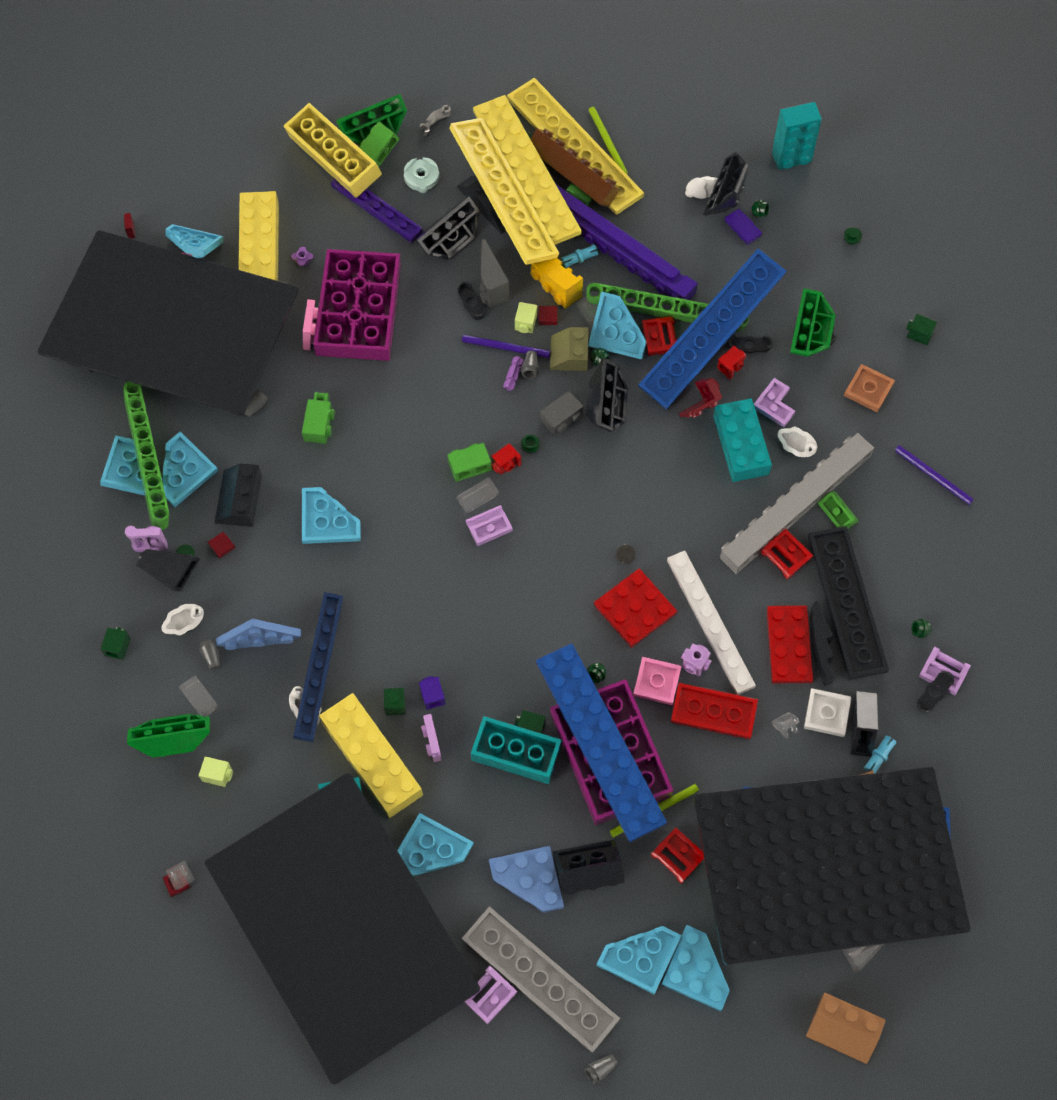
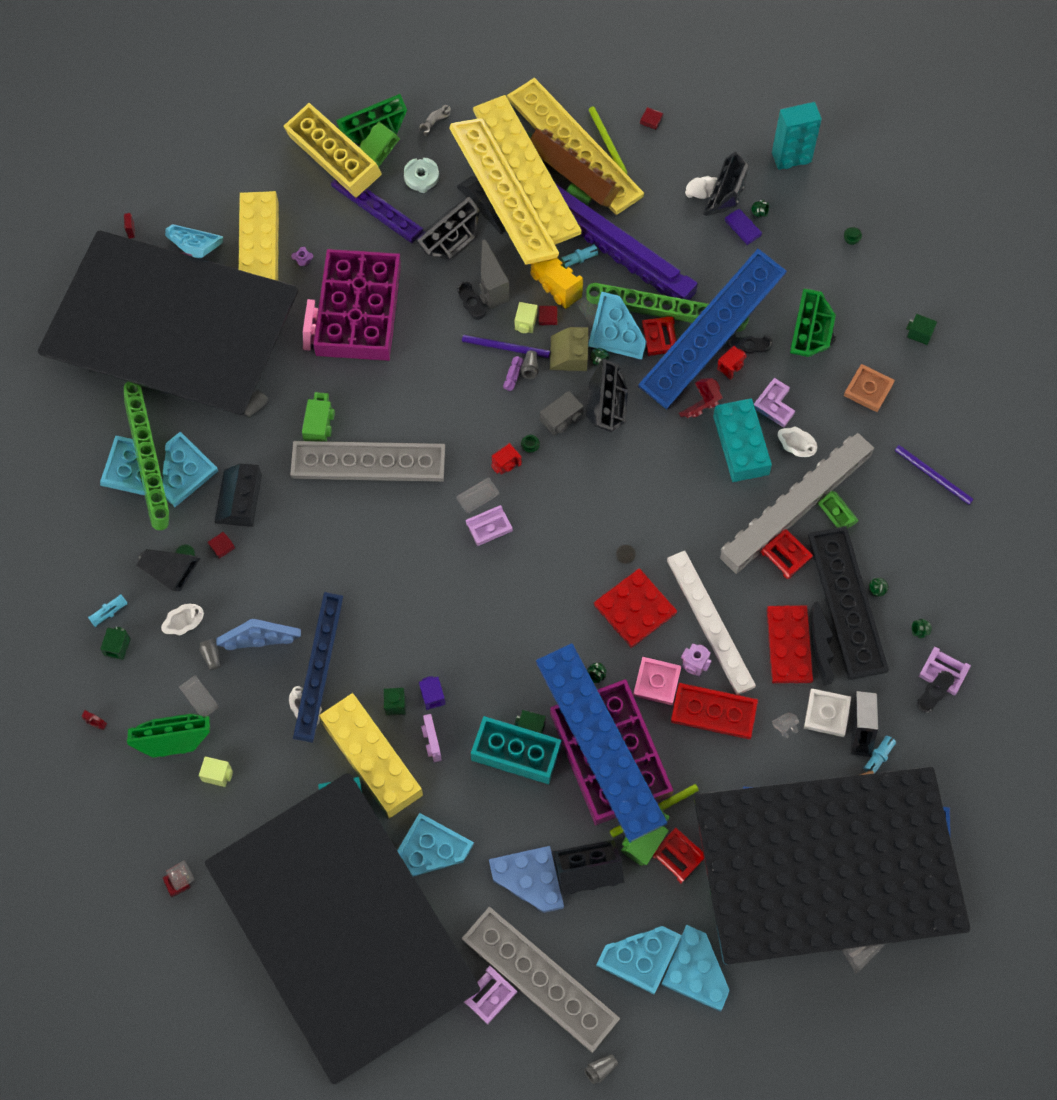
lavender plate [125,526,168,552] -> none
medium azure plate [302,487,361,544] -> none
bright green brick [447,443,492,482] -> none
medium nougat slope [806,992,886,1064] -> none
none -> dark red tile [82,710,107,730]
none -> medium azure pin [88,594,128,627]
none -> light grey plate [290,441,445,482]
none -> bright green brick [621,810,669,866]
none -> dark red tile [640,107,663,130]
none -> dark green plate [869,578,889,597]

